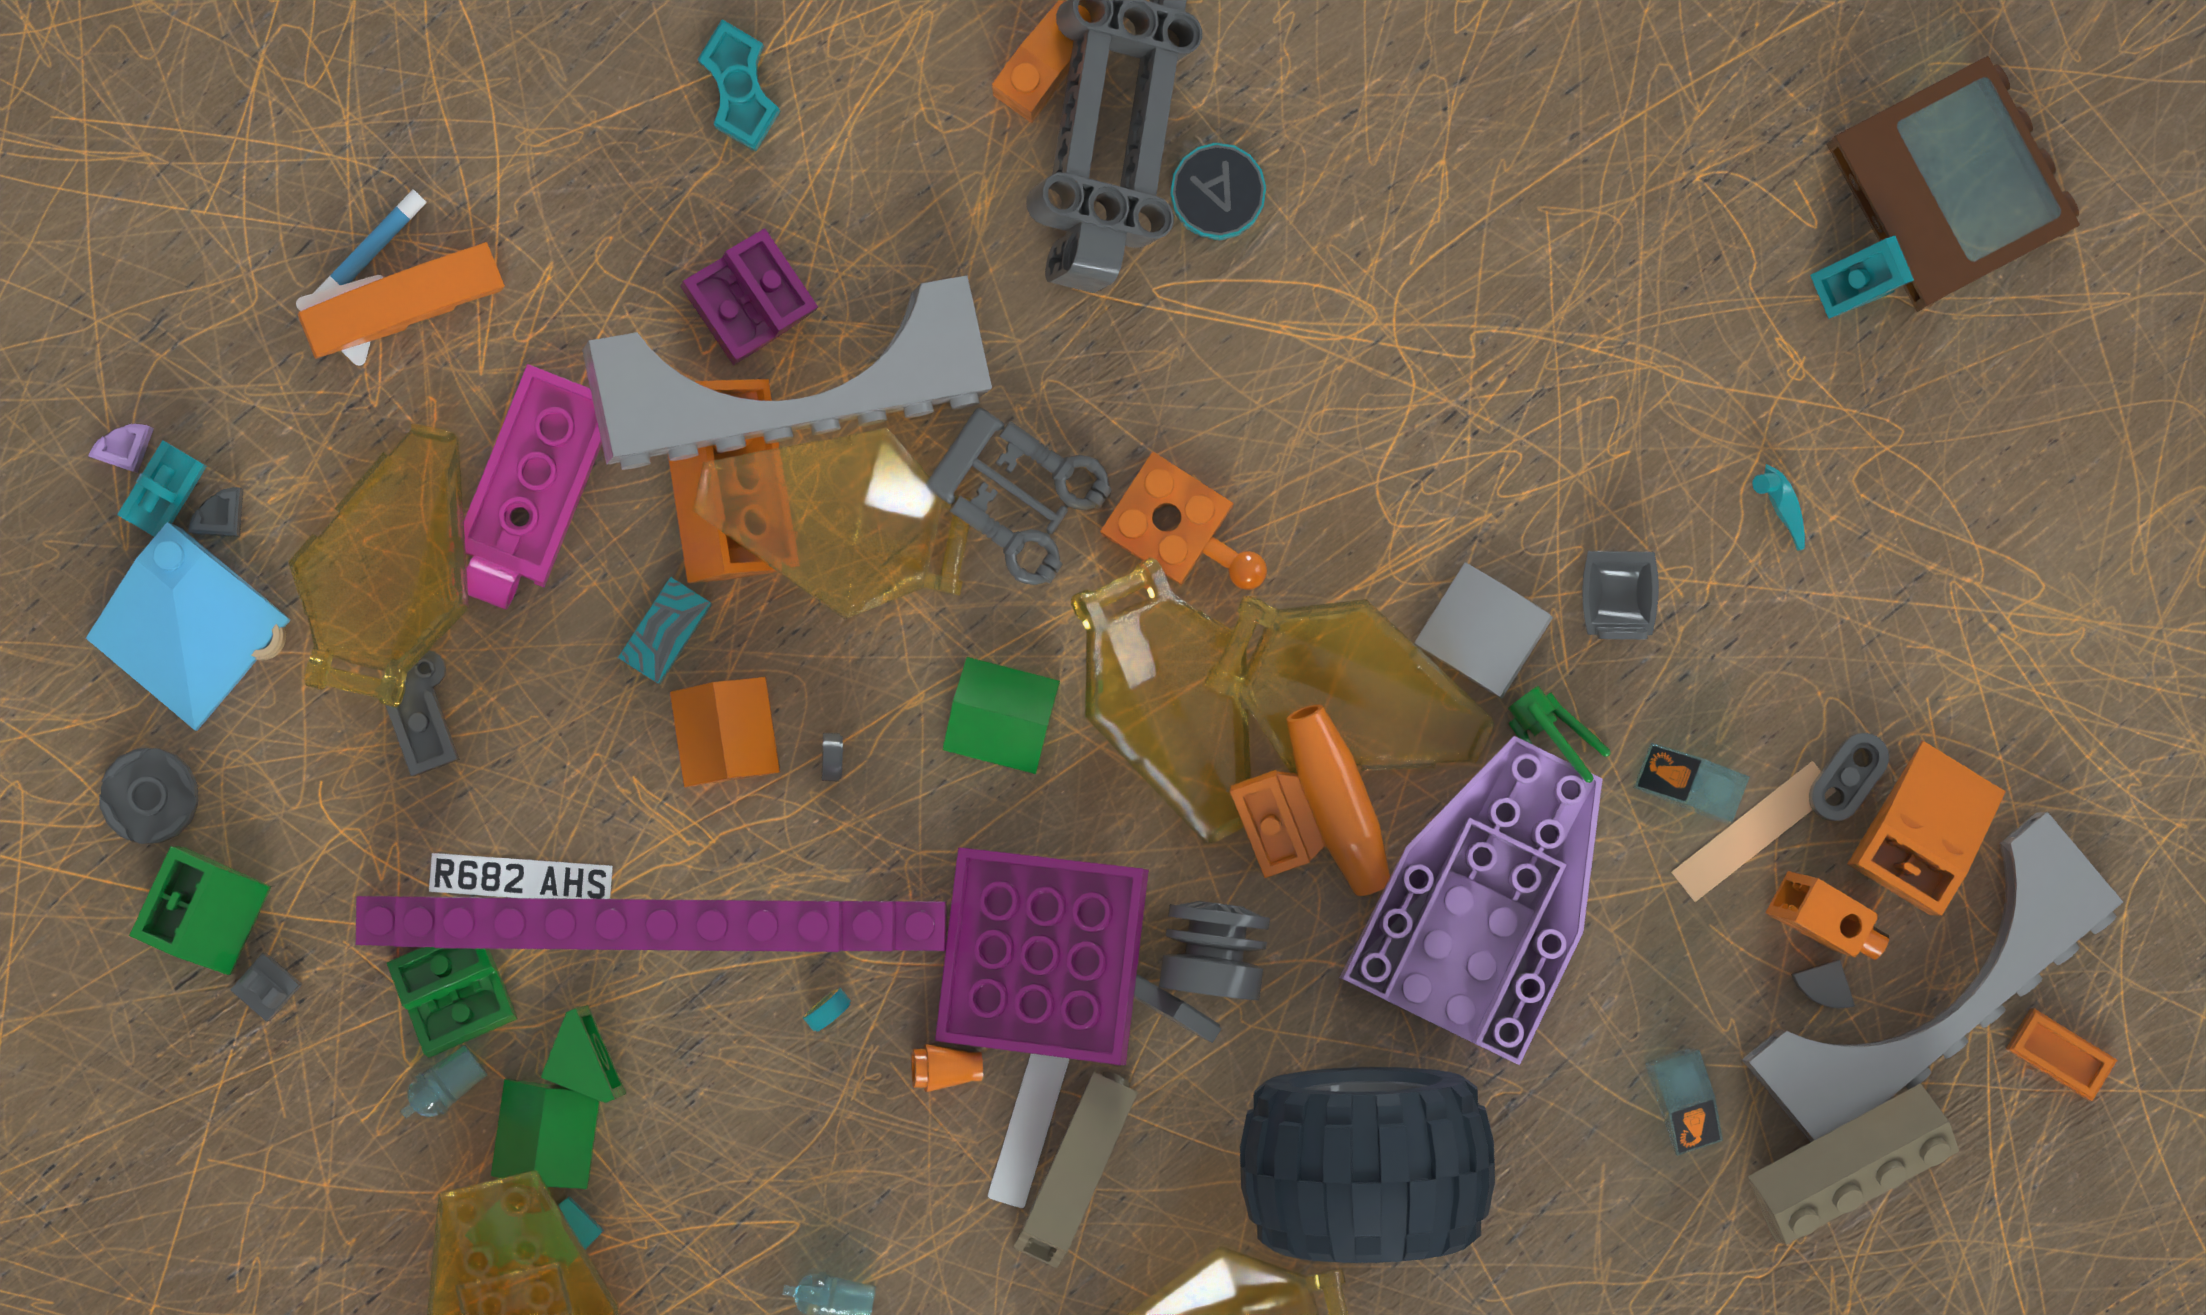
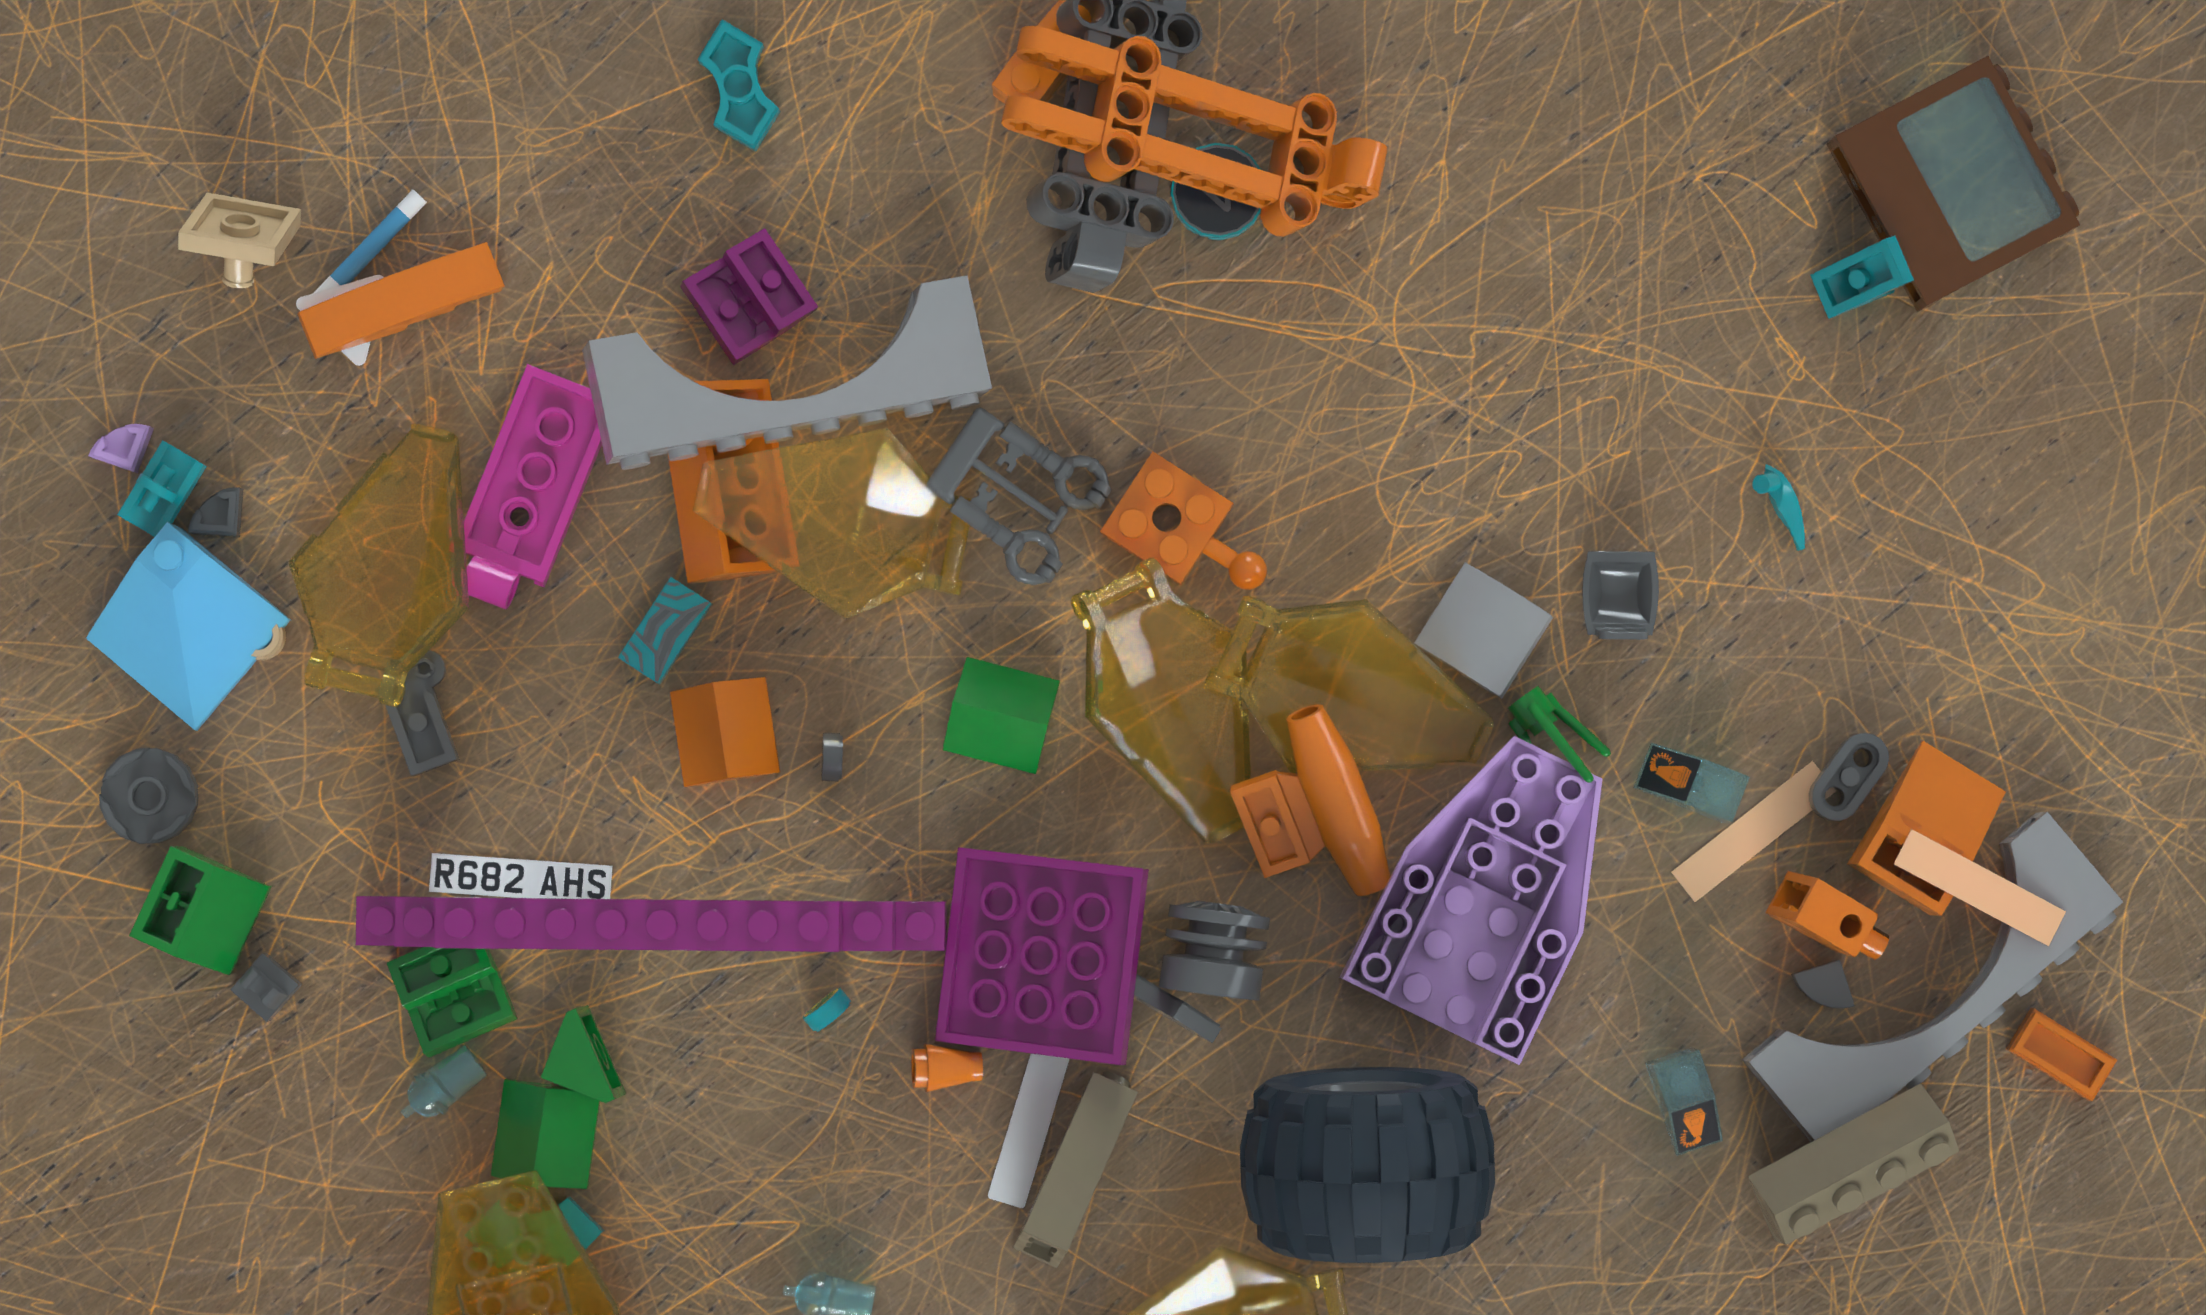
none -> tan tile [178,193,301,288]
none -> orange beam [1001,26,1388,237]
none -> light nougat sticker [1894,829,2066,946]

